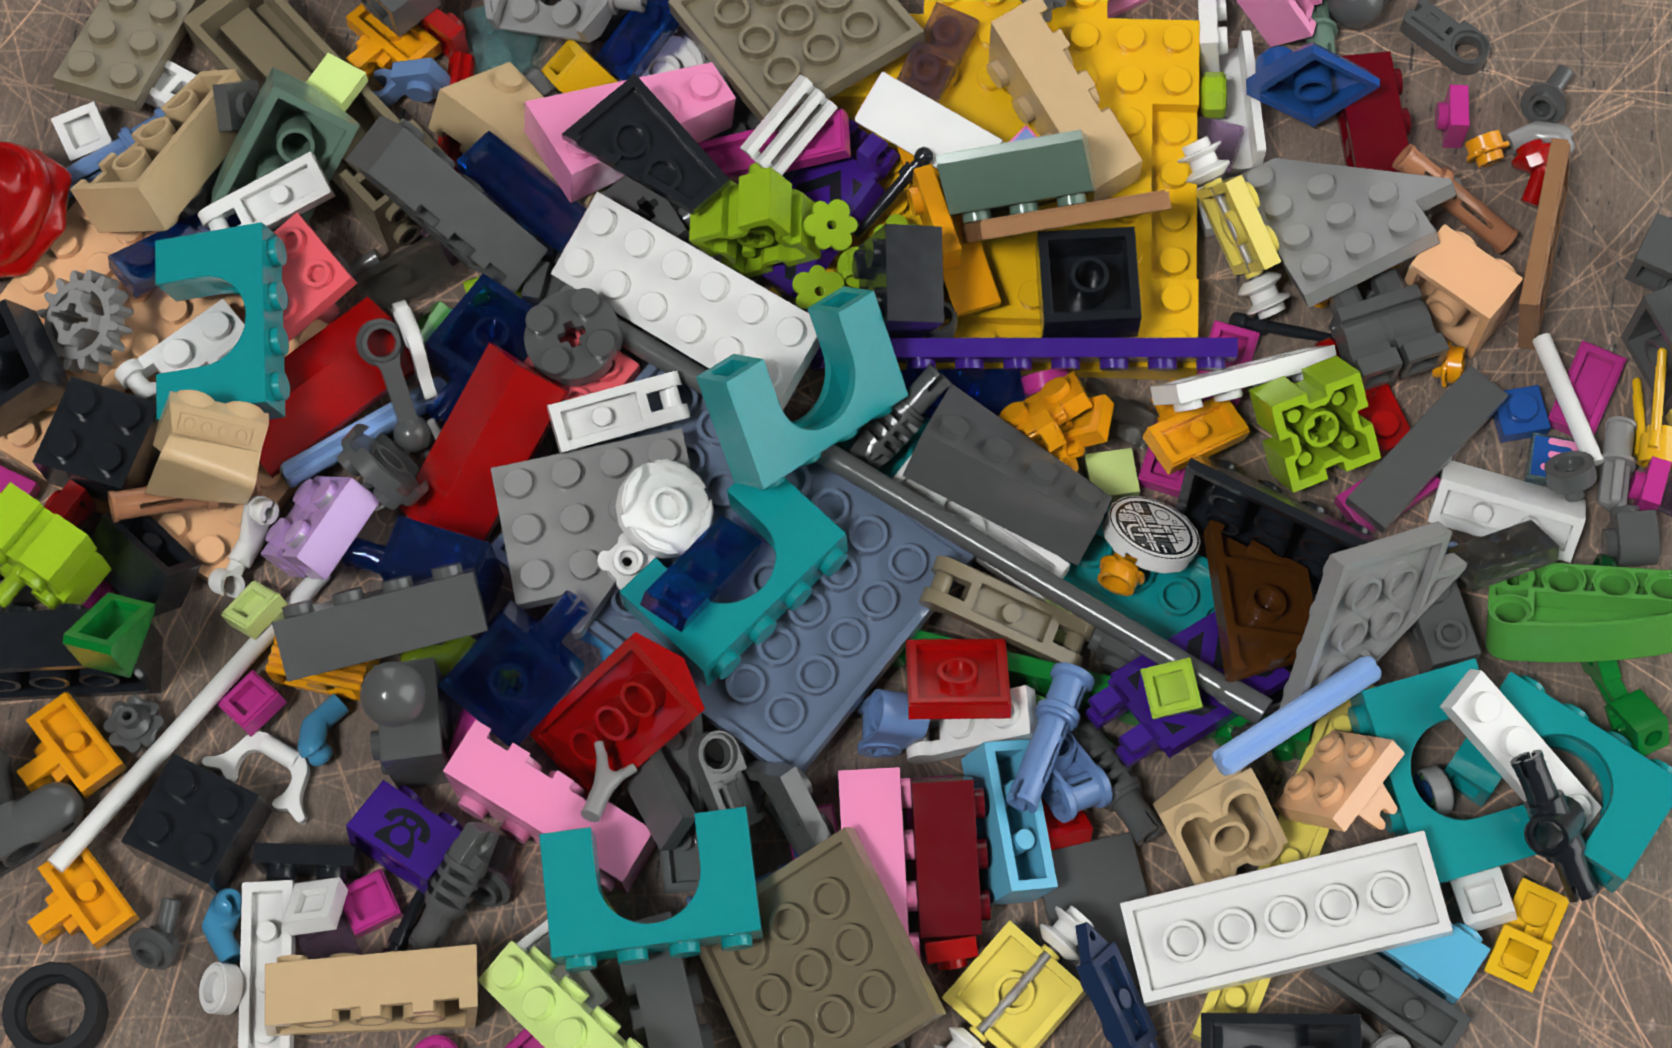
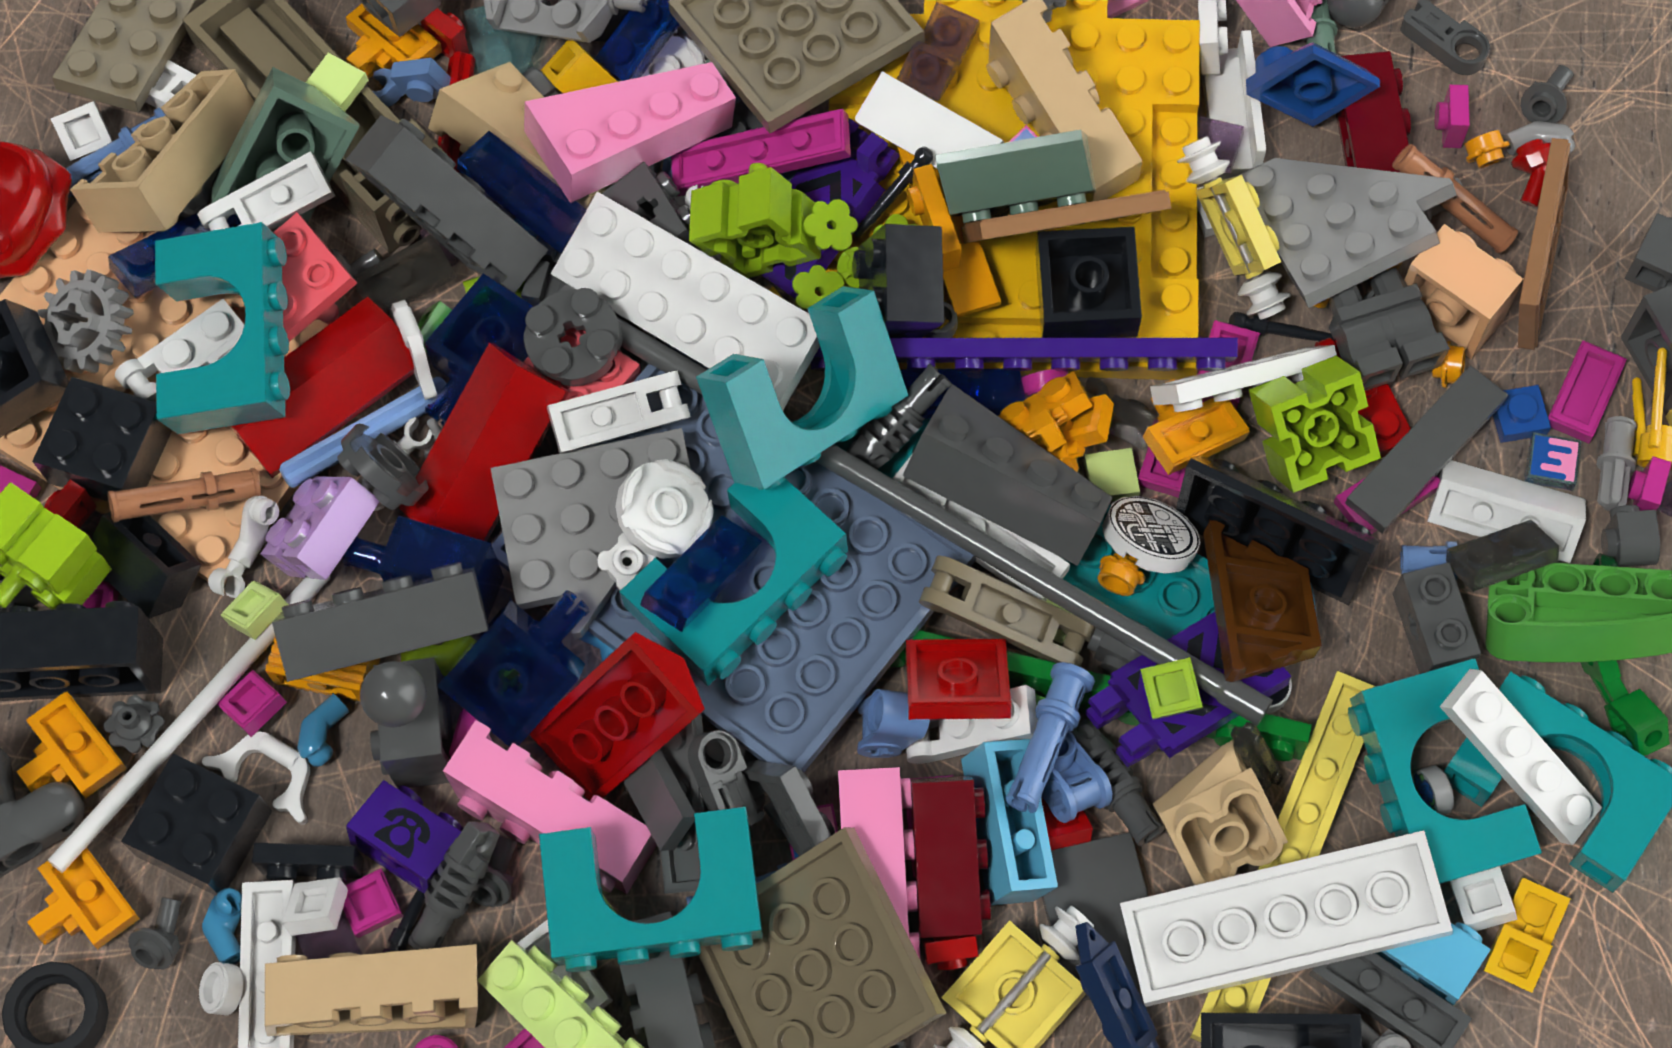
green slope [63,592,155,678] -> none
tan piece [145,390,269,505] -> none
dark grey plate [213,80,259,131] -> none
dark grey piece [355,318,432,453] -> none
black wing [562,74,730,215] -> none
light grey bar [581,740,637,822] -> none
white tile [740,75,838,175] -> none
lime tile [1199,72,1227,118] -> none
light blue axle [1212,656,1382,776] -> none
light nougat plate [1274,730,1405,832] -> none
light grey wing [1279,521,1467,717] -> none
black pin [1510,750,1600,903] -> none
white bar [1532,333,1604,467] -> none
dark grey tile [1544,451,1597,502] -> none

